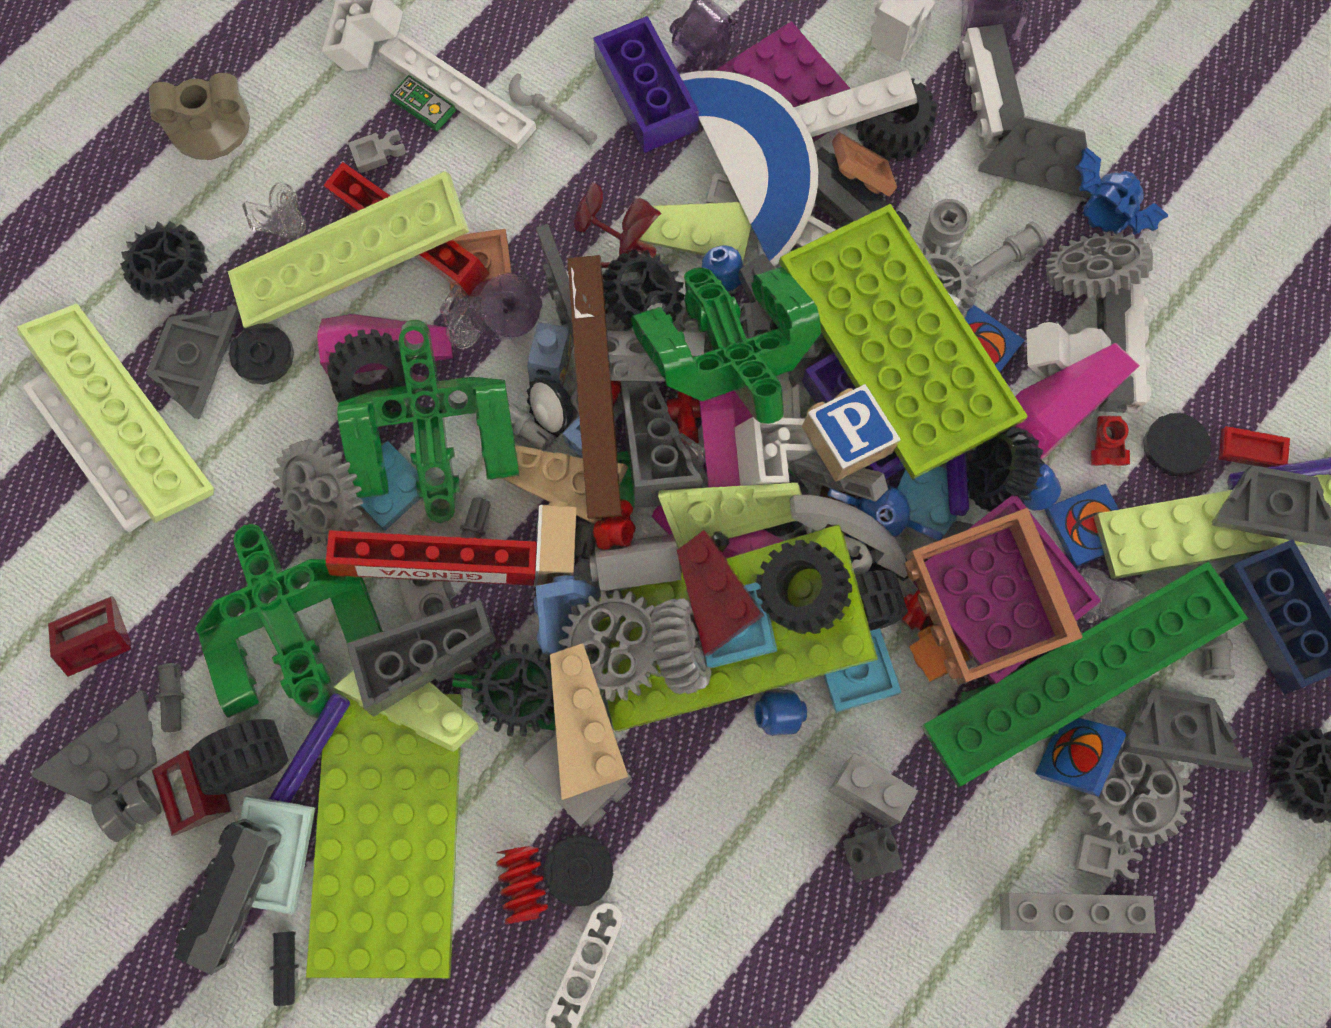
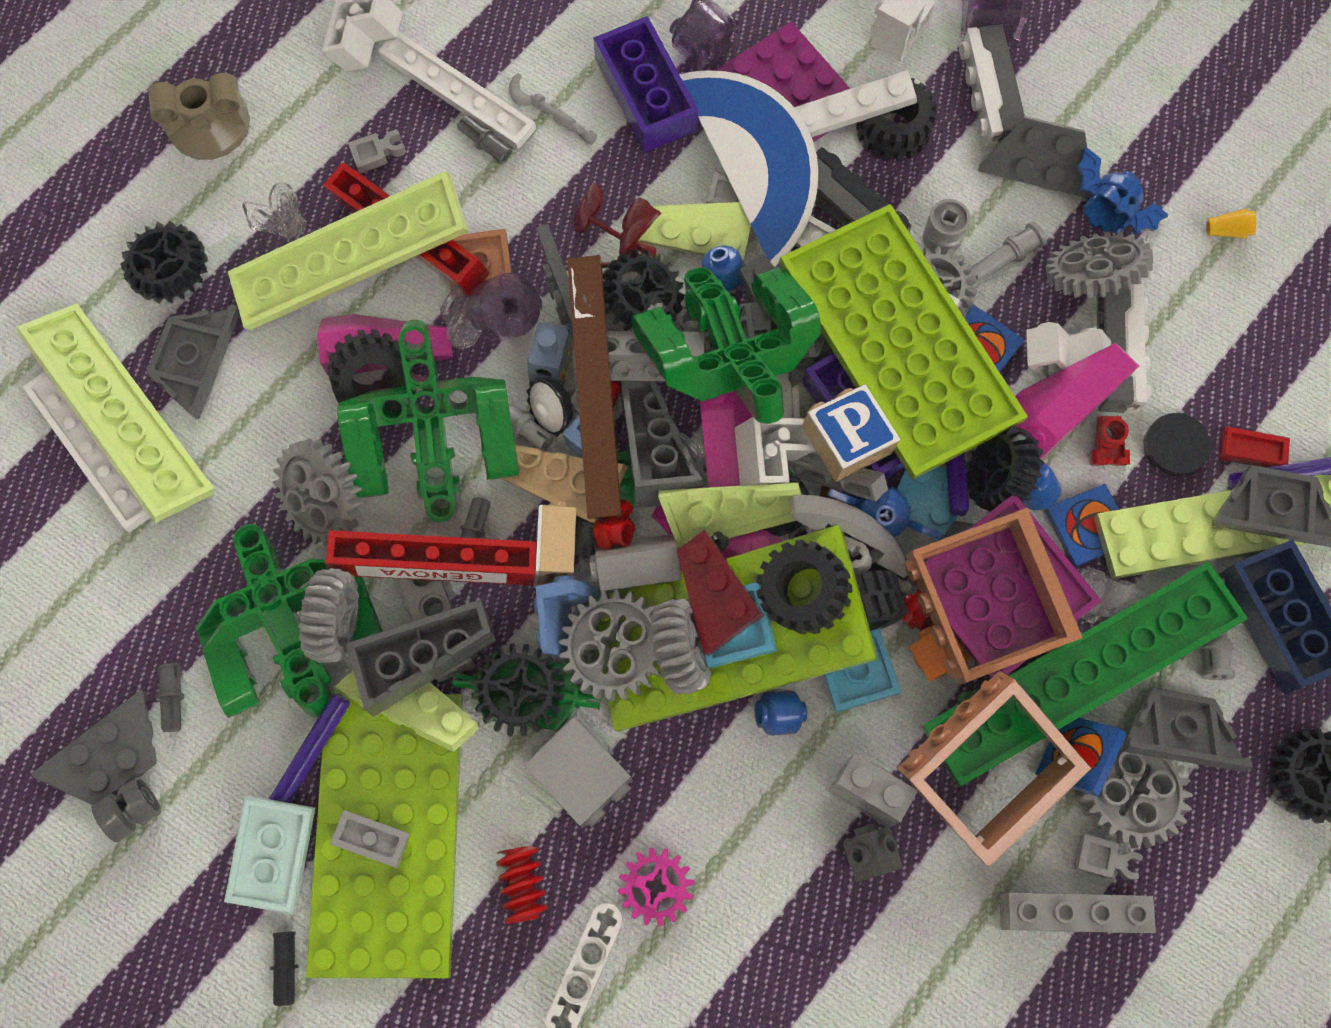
dark red tile [48,596,131,677] -> none
dark red tile [152,750,232,836] -> none
dark grey piece [174,819,282,975] -> none
black tyre [189,719,289,795] -> none
black tile [229,323,294,385] -> none
medium azure plate [360,441,421,531] -> none
tile [390,75,456,132] -> none
black tile [544,835,614,907] -> none
tan wing [550,643,628,800] -> none
red plate [667,391,701,447] -> none
nougat plate [832,132,897,197] -> none
none -> light grey gear [298,568,359,663]
none -> light grey plate [330,810,411,868]
none -> dark grey axle [457,115,512,165]
none -> dark pink gear [618,848,694,927]
none -> nougat window [897,671,1091,867]
none -> yellow cone [1206,208,1257,239]

